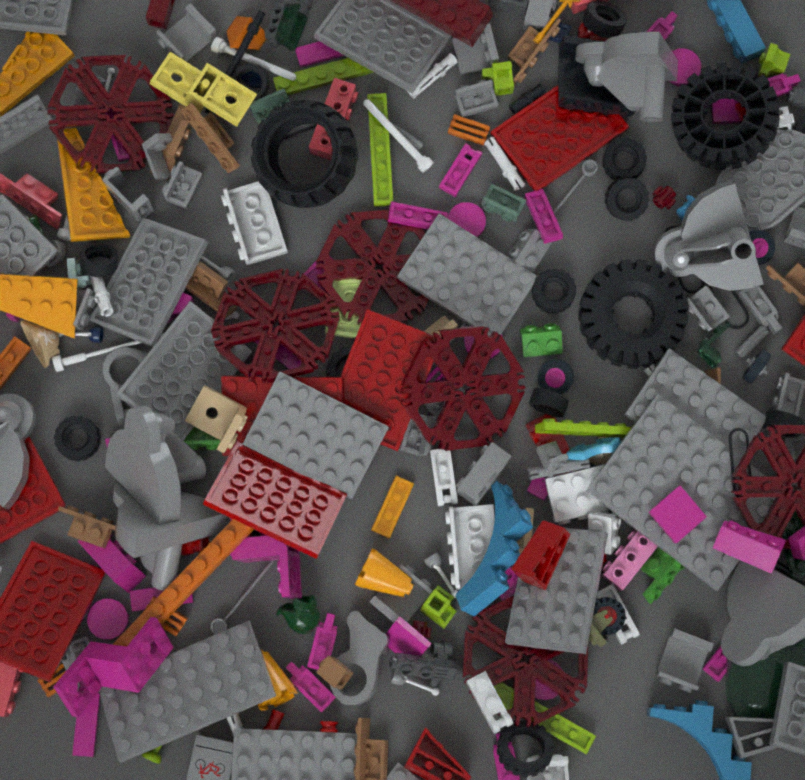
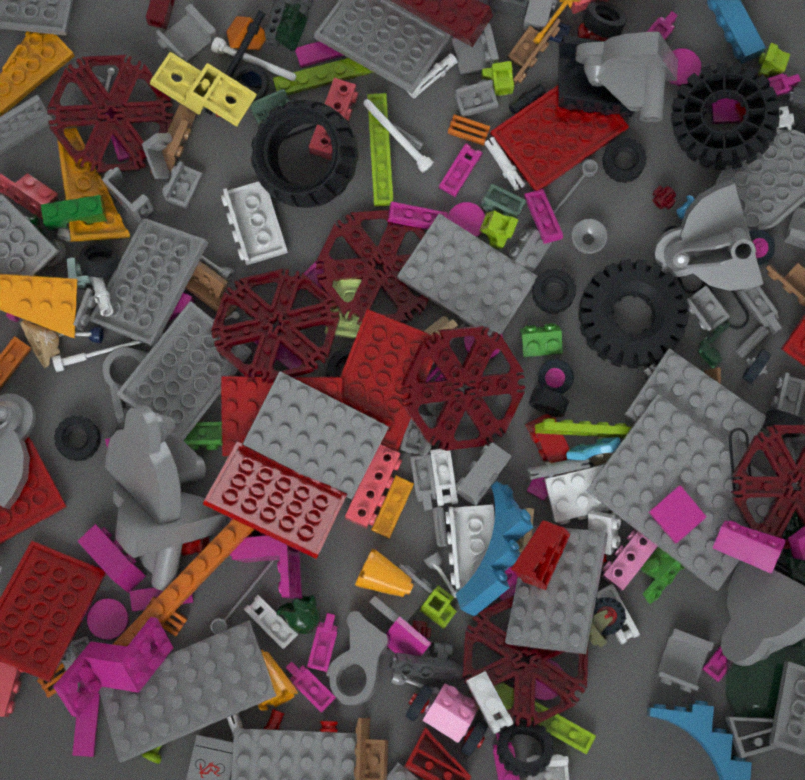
medium nougat bracket [58,505,115,549] -> none
medium nougat bracket [181,103,240,173] -> none
tan bracket [185,385,247,453] -> none
medium nougat brick [316,655,354,690] -> none
light grey bracket [536,441,569,471] -> none
black tyre [604,177,650,221] -> none
none -> green arch [41,195,107,231]
none -> white plate [244,595,298,650]
none -> coral brick [345,444,403,529]
none -> bright pink brick [405,683,488,757]
none -> light grey hinge [410,454,436,512]
none -> light grey axle [433,507,448,547]
none -> lime brick [479,211,518,249]
none -> light grey piece [572,219,608,254]

